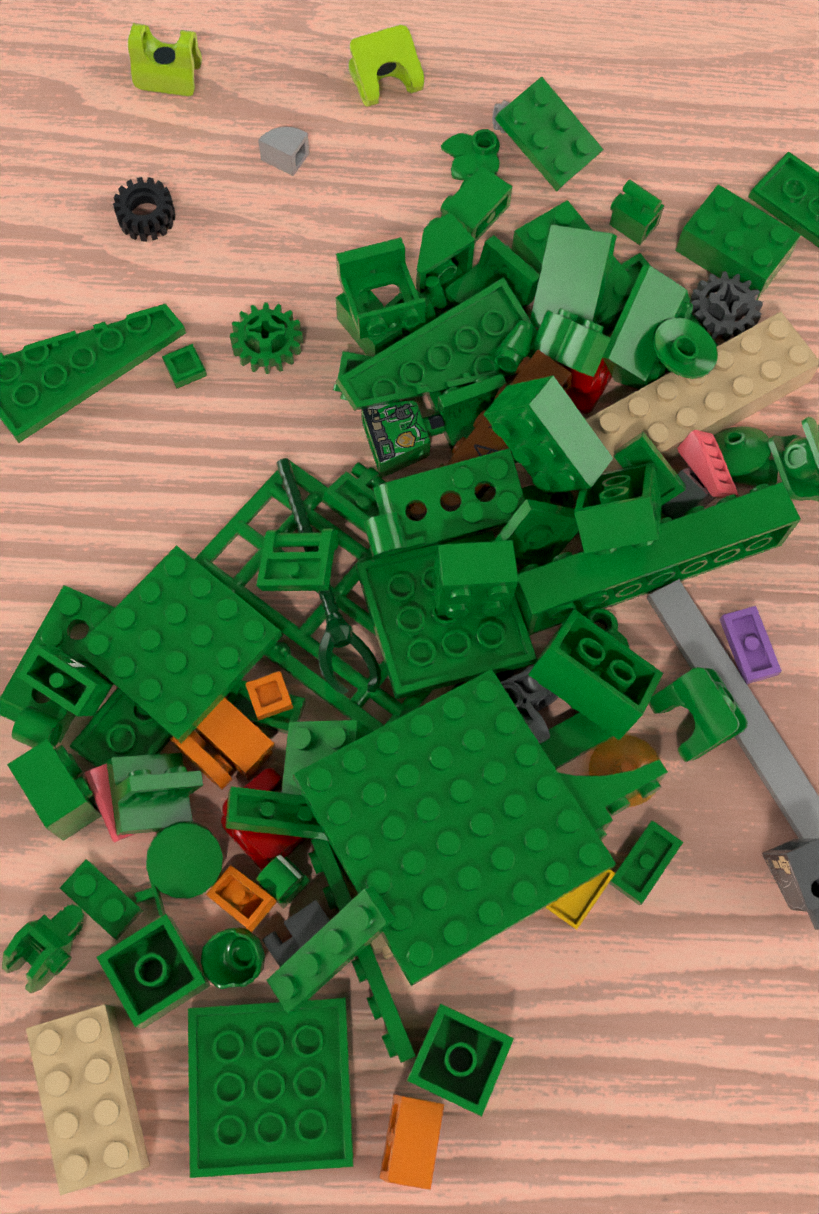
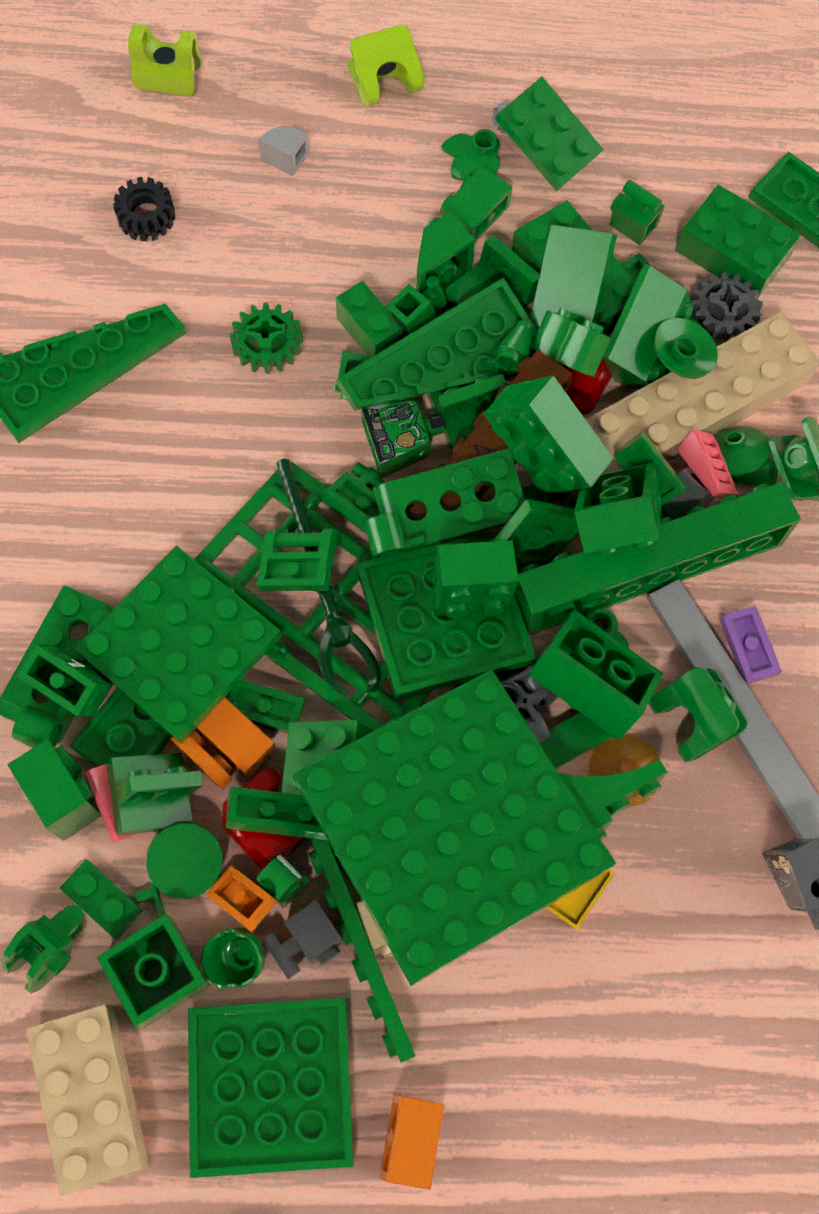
green tile [162,344,207,389] -> none
orange plate [245,671,293,721] -> none
green plate [267,886,396,1014] -> none
green window [336,237,426,339] -> none
green brick [407,1003,514,1117] -> none
green plate [609,820,683,906] -> none

